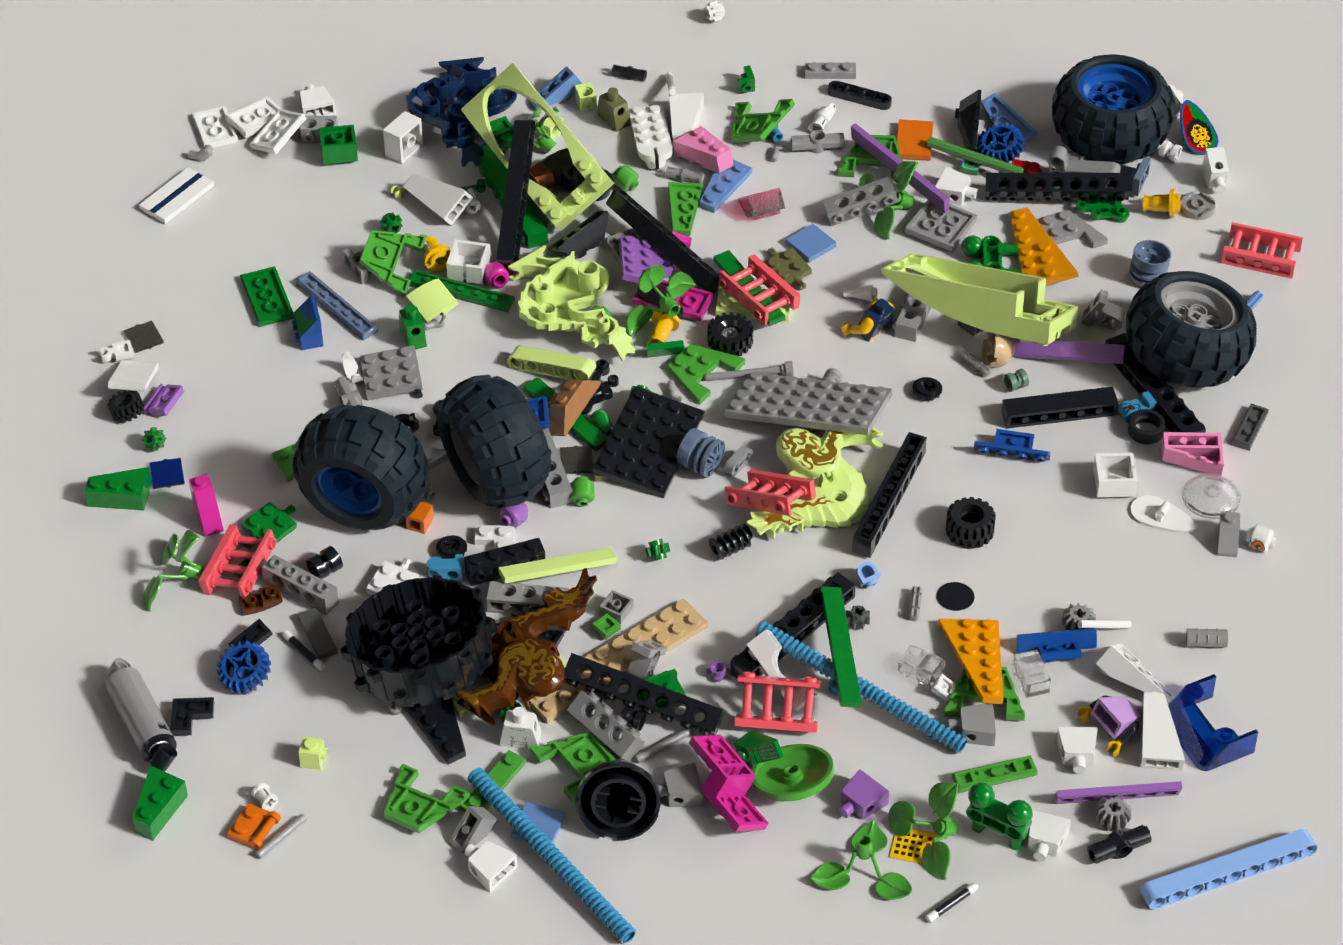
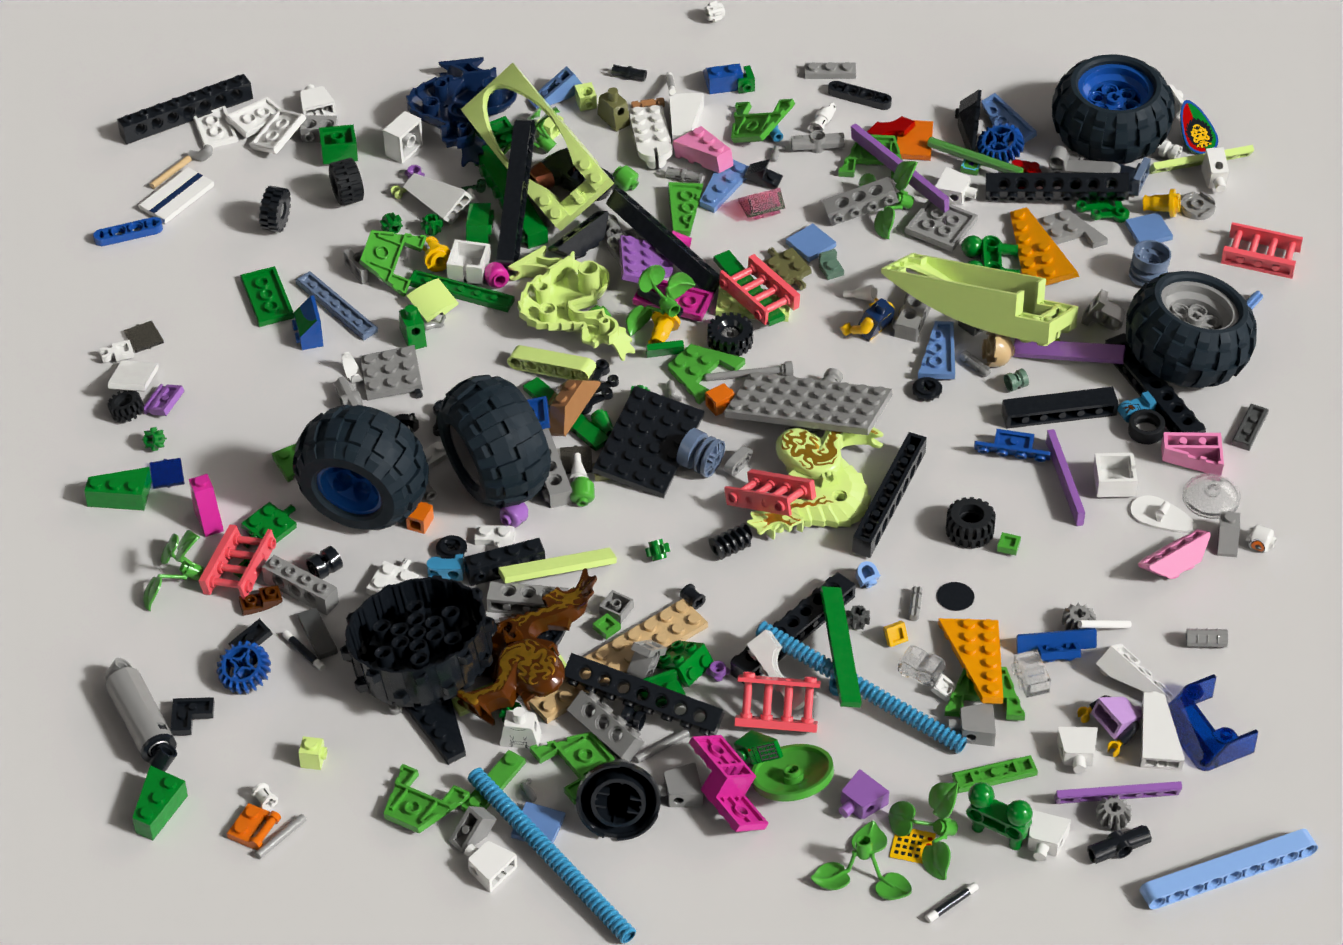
none -> blue beam [93,217,163,246]
none -> black brick [117,74,253,144]
none -> tan bar [150,155,192,189]
none -> black bush [259,186,291,232]
none -> black tyre [329,158,364,206]
none -> medium lavender plate [404,165,425,179]
none -> green gear [420,214,443,236]
none -> green wedge [466,203,494,244]
none -> light grey piece [520,778,537,802]
none -> white cone [569,453,588,482]
none -> light grey bush [606,215,622,237]
none -> medium nougat axle [631,97,665,108]
none -> green bracket [656,640,714,687]
none -> black bush [680,584,706,610]
none -> blue slope [703,63,743,94]
none -> orange brick [705,383,735,416]
none -> black slope [744,159,783,191]
none -> sand green bracket [819,249,844,280]
none -> red tile [867,116,916,136]
none -> yellow tile [883,621,908,647]
none -> medium blue wing [918,321,955,379]
none -> bright green plate [997,532,1021,556]
none -> medium lavender tile [1046,429,1085,526]
none -> medium blue tile [1125,212,1173,243]
none -> bright pink wedge [1138,529,1211,579]
none -> yellowish green tile [1149,145,1254,174]

